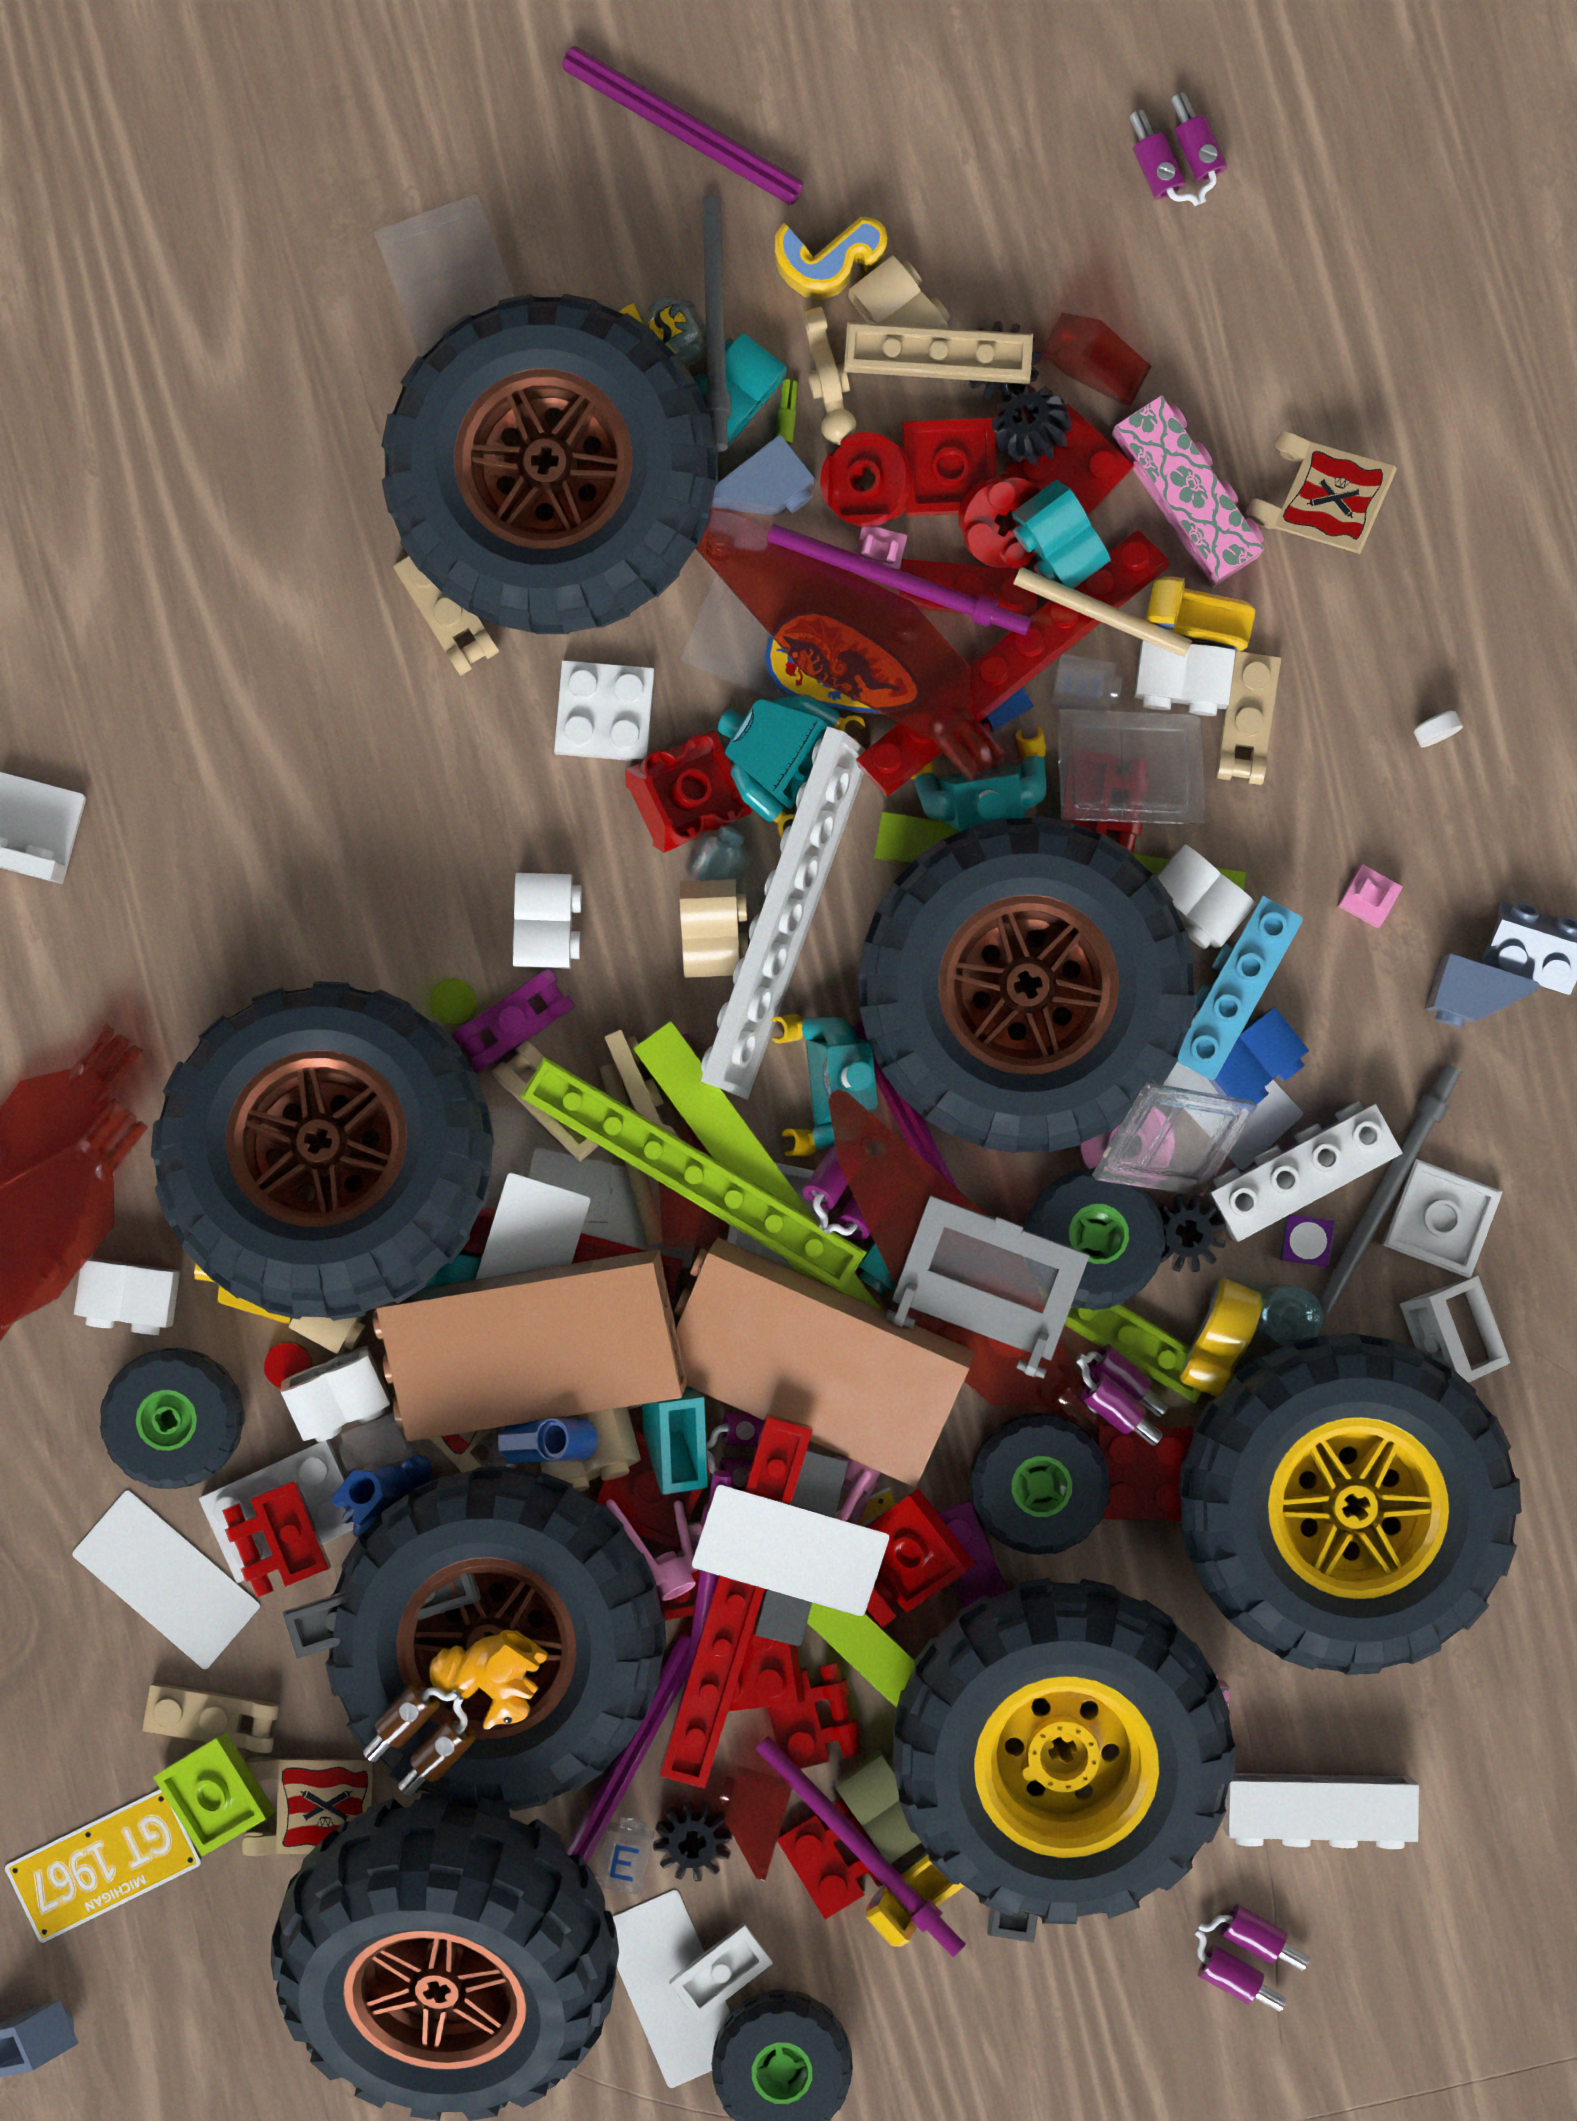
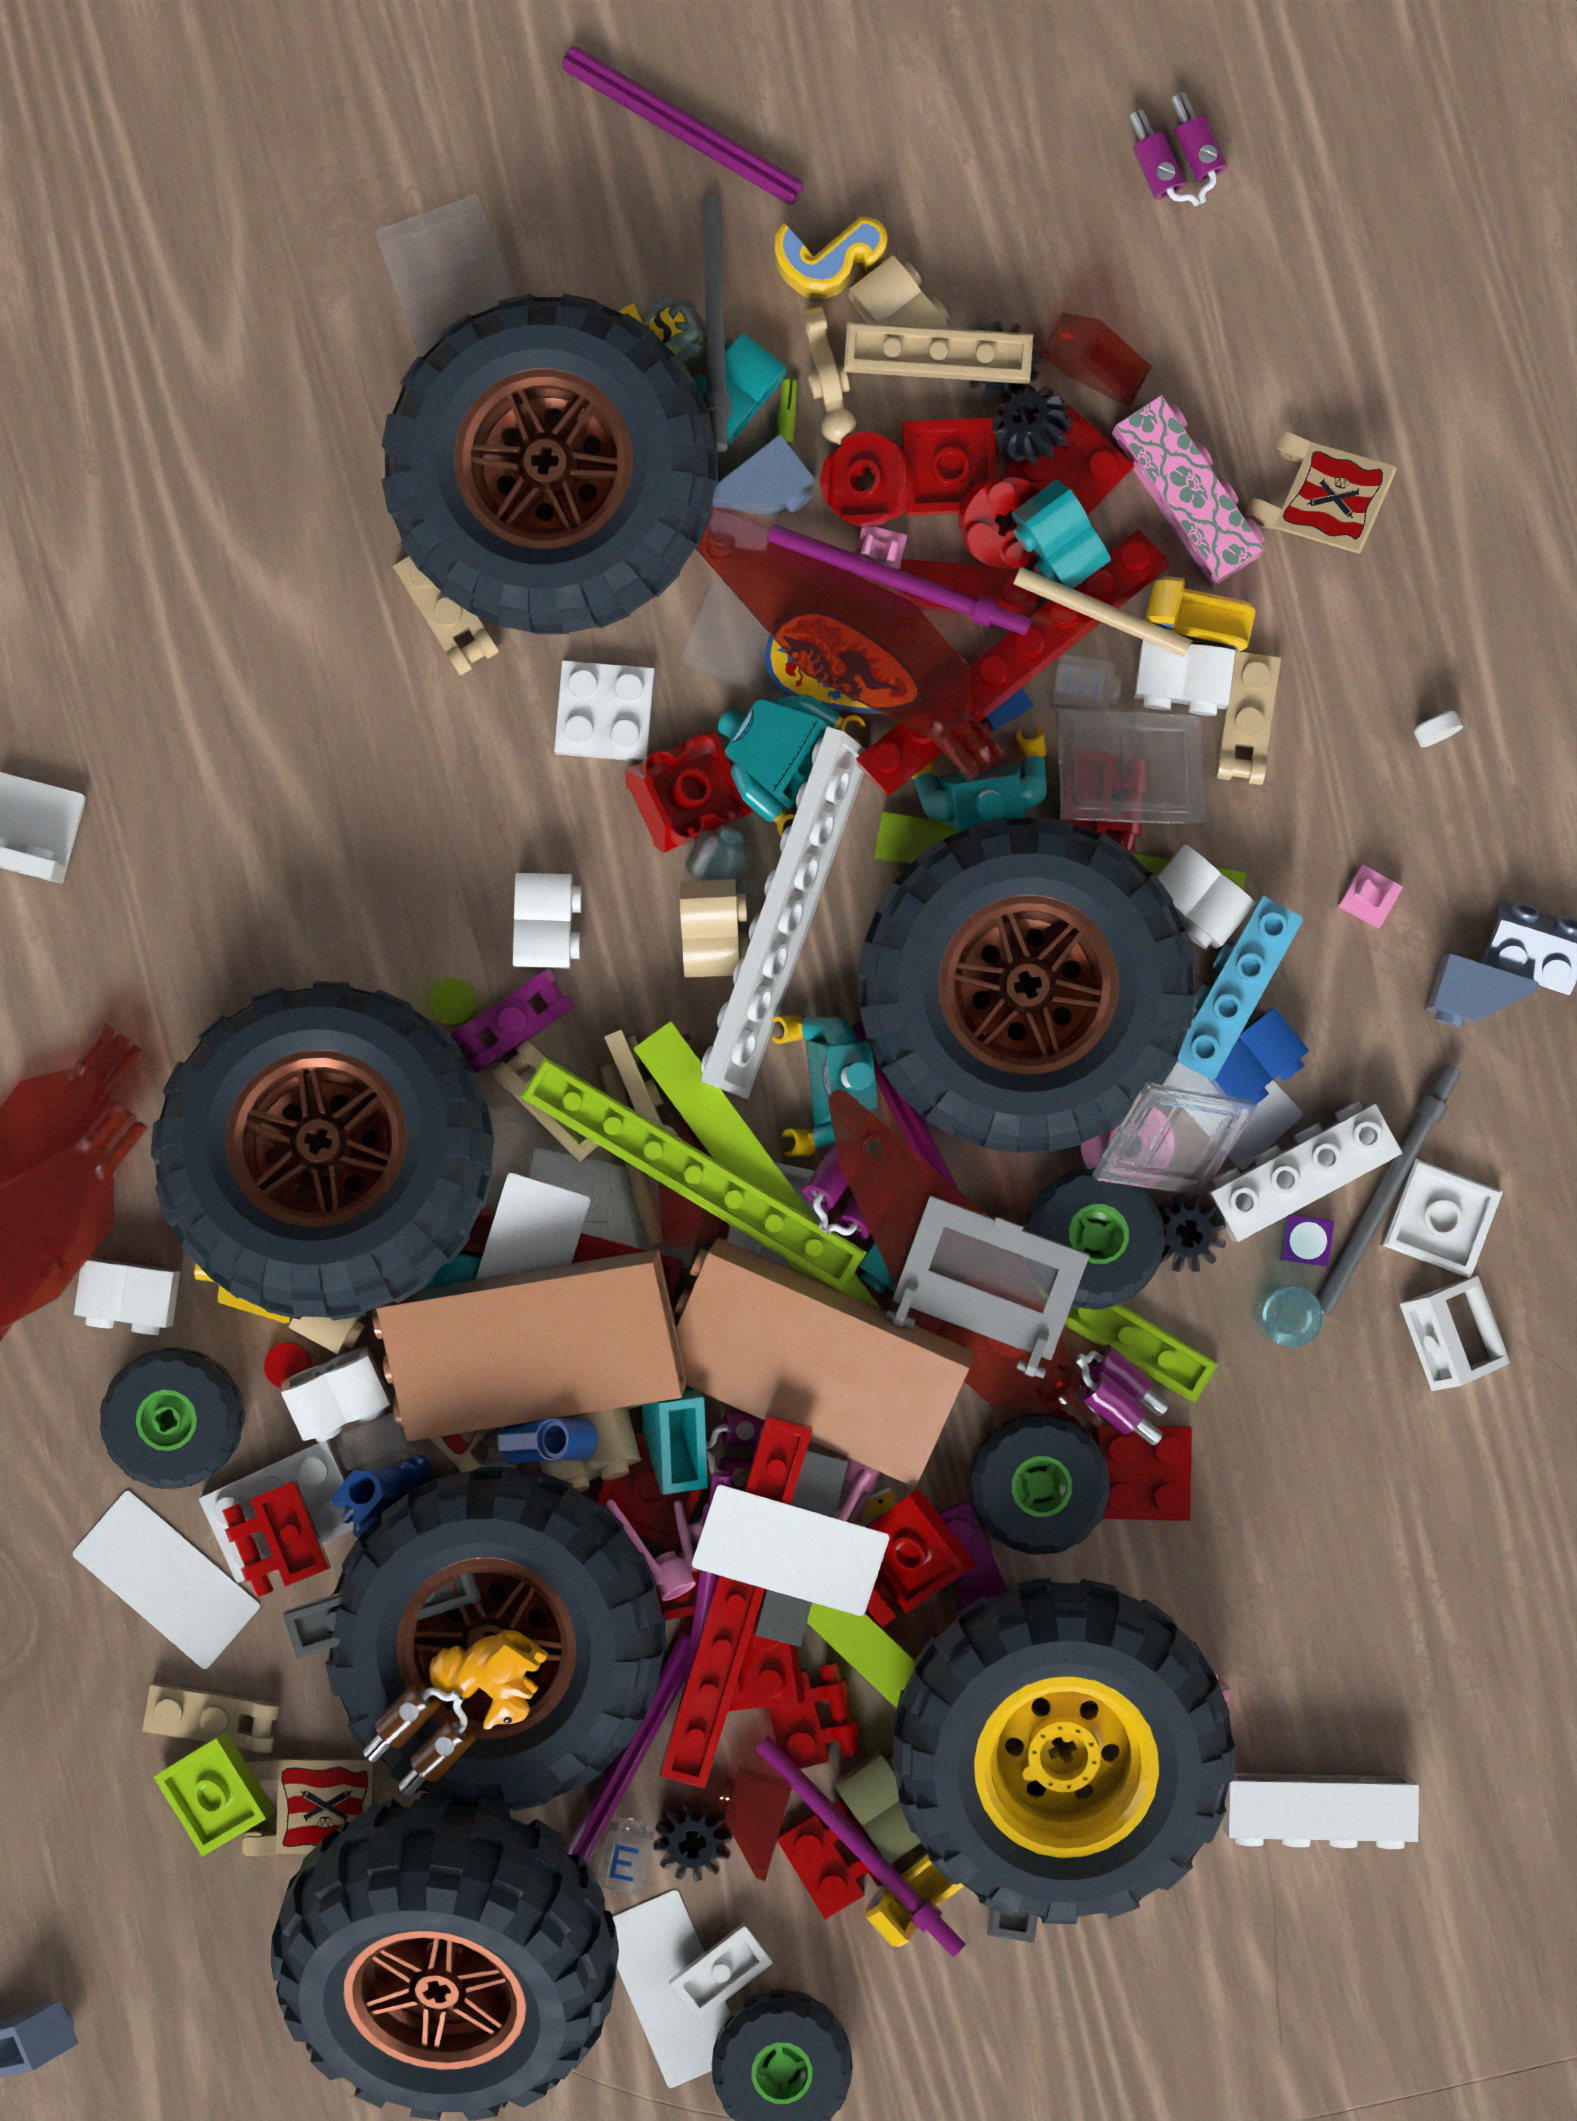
yellow sticker [5,1789,201,1943] -> none
black wheel [1177,1333,1522,1675] -> none
yellow animal [1179,1278,1263,1397] -> none
magenta piece [1195,1904,1310,2012] -> none

